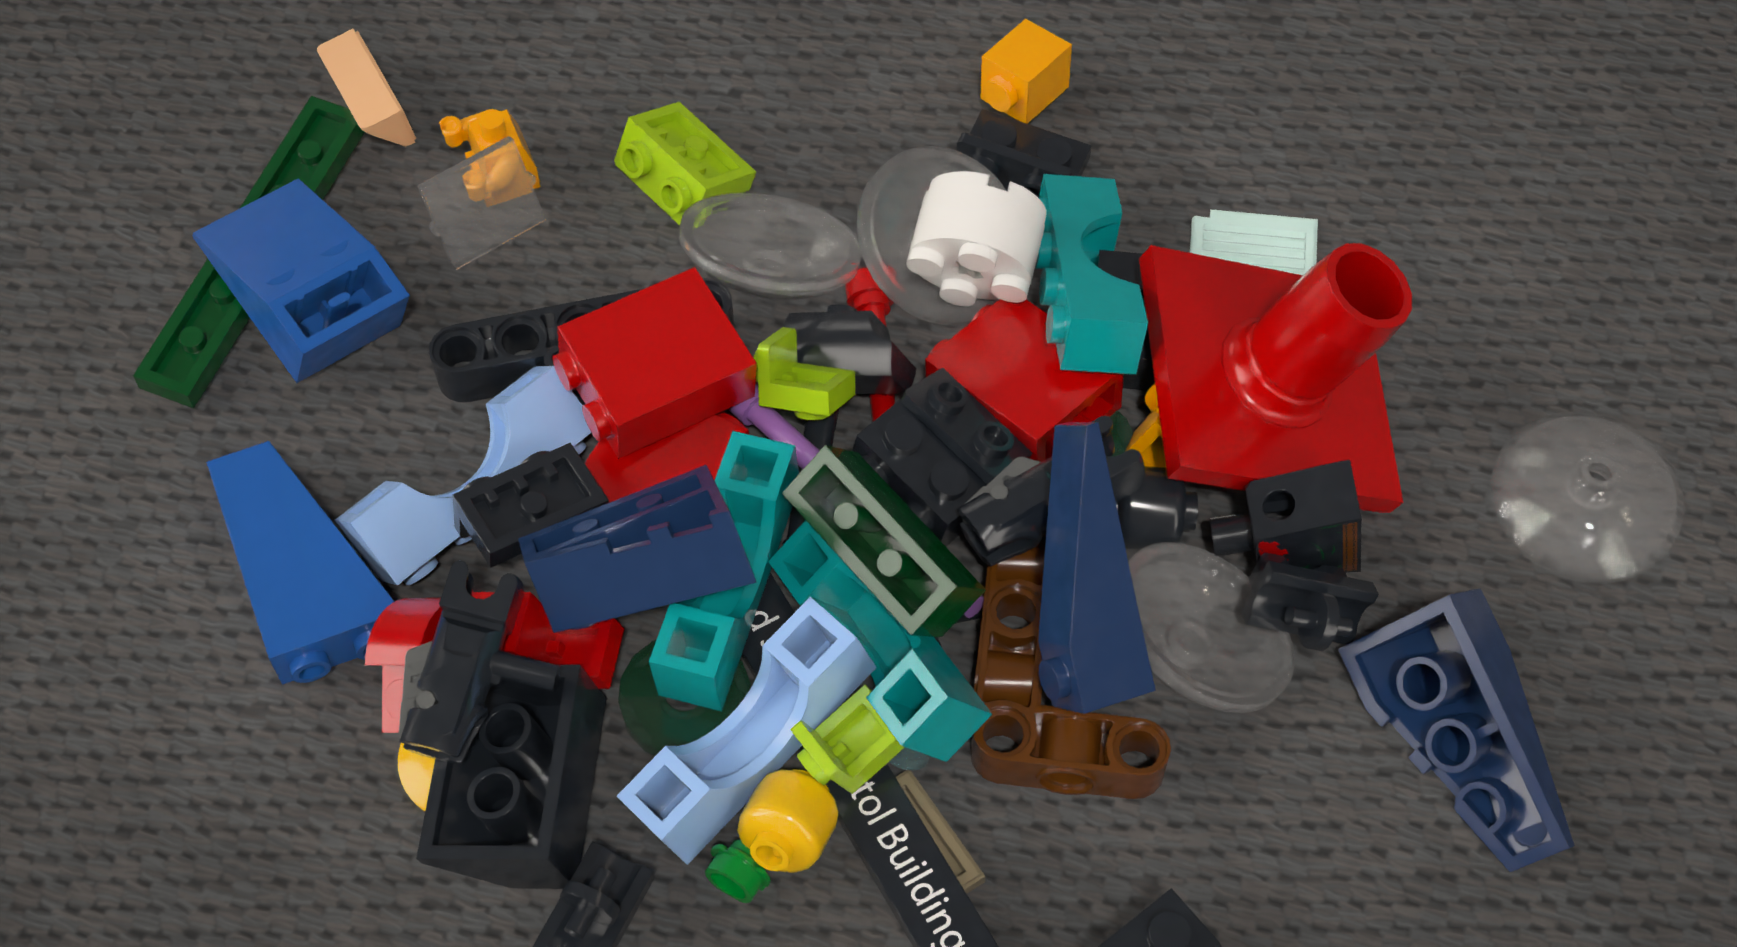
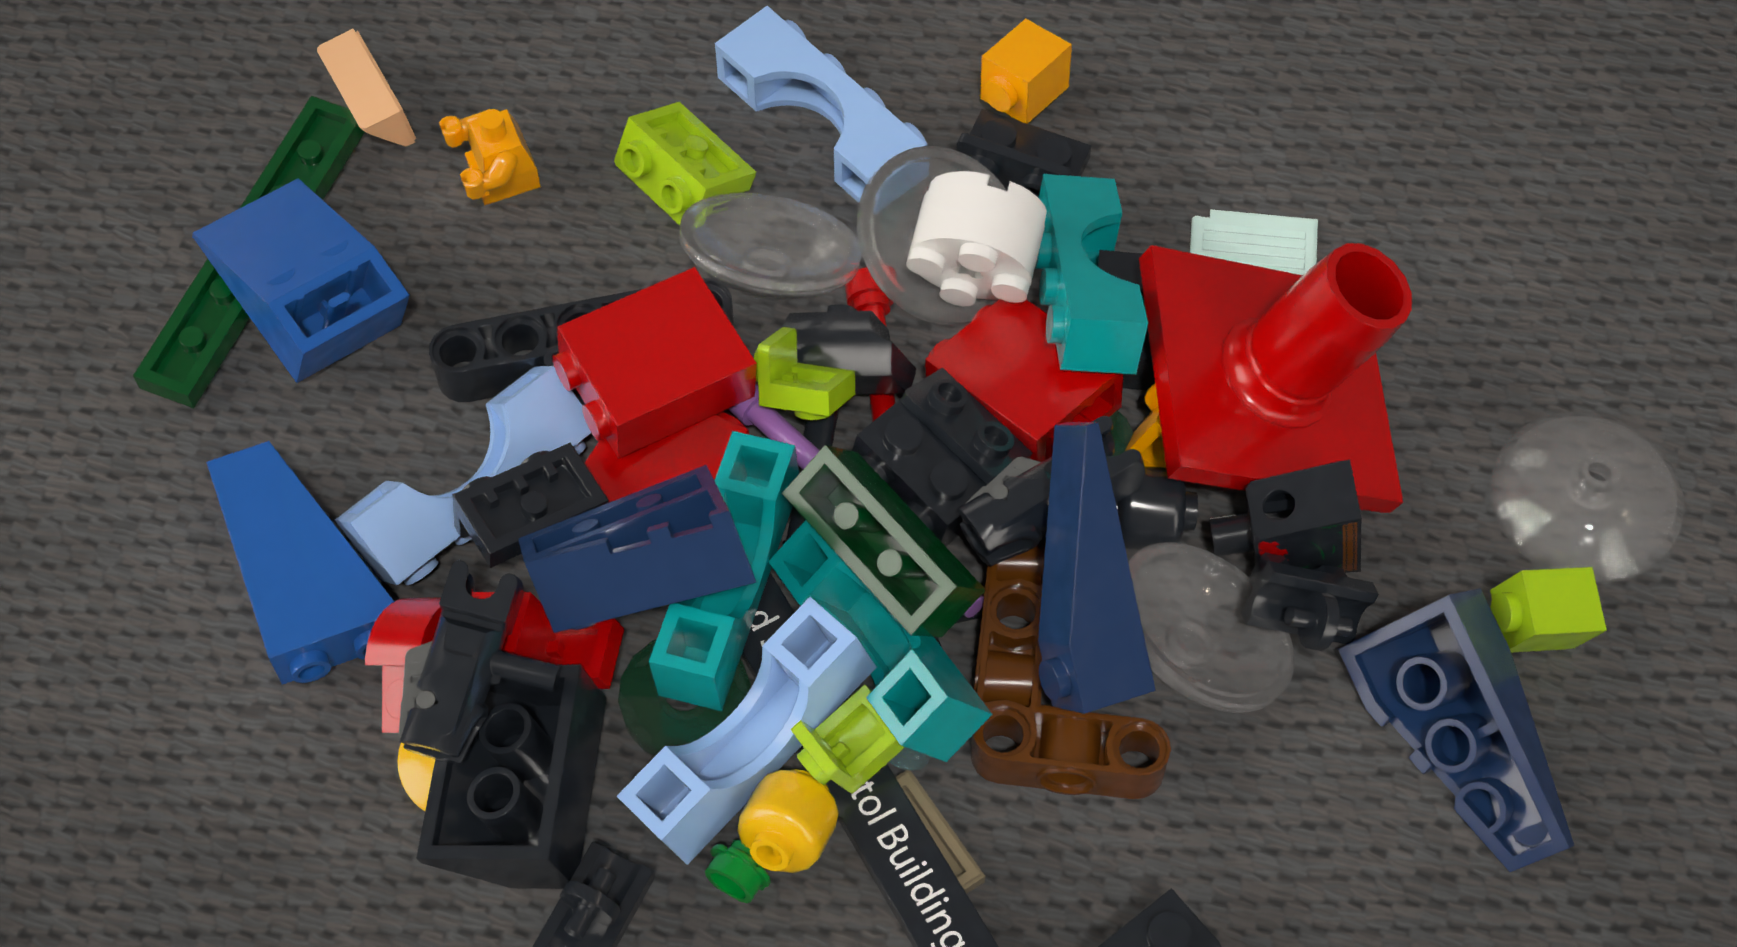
clear piece [417,136,546,270] -> none
none -> light blue arch [715,6,927,217]
none -> lime brick [1490,567,1607,653]

